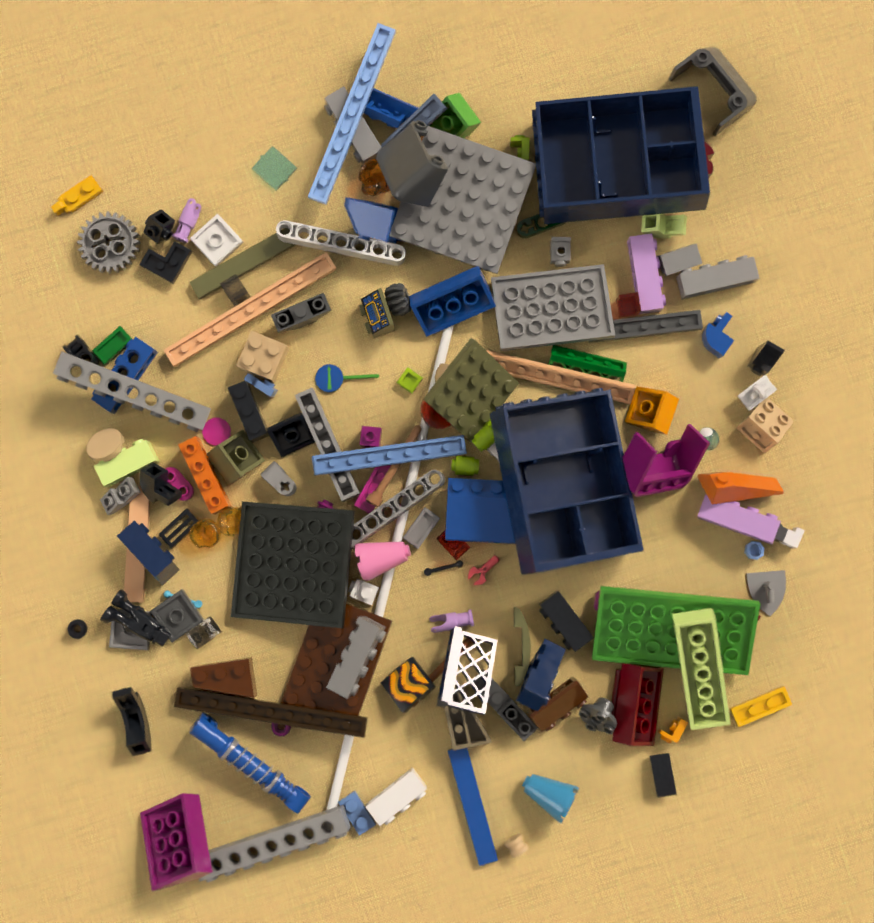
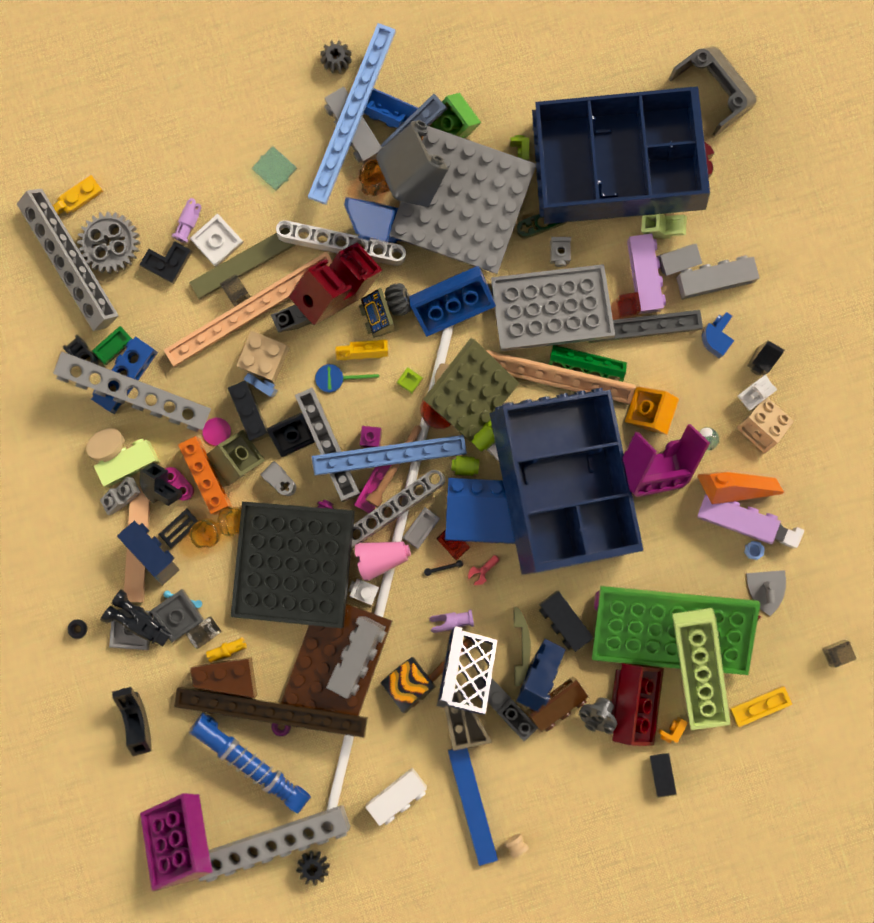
black brick [143,209,175,244] -> none
medium blue plate [338,791,376,836] -> none
dark azure cone [522,774,579,824] -> none
none -> light grey brick [17,189,119,331]
none -> yellow pin [206,637,247,663]
none -> dark red piece [289,242,383,326]
none -> black gear [296,850,330,886]
none -> dark grey gear [320,40,352,74]
none -> yellow hinge [335,339,388,361]
none -> clear smoke panel [822,640,856,668]

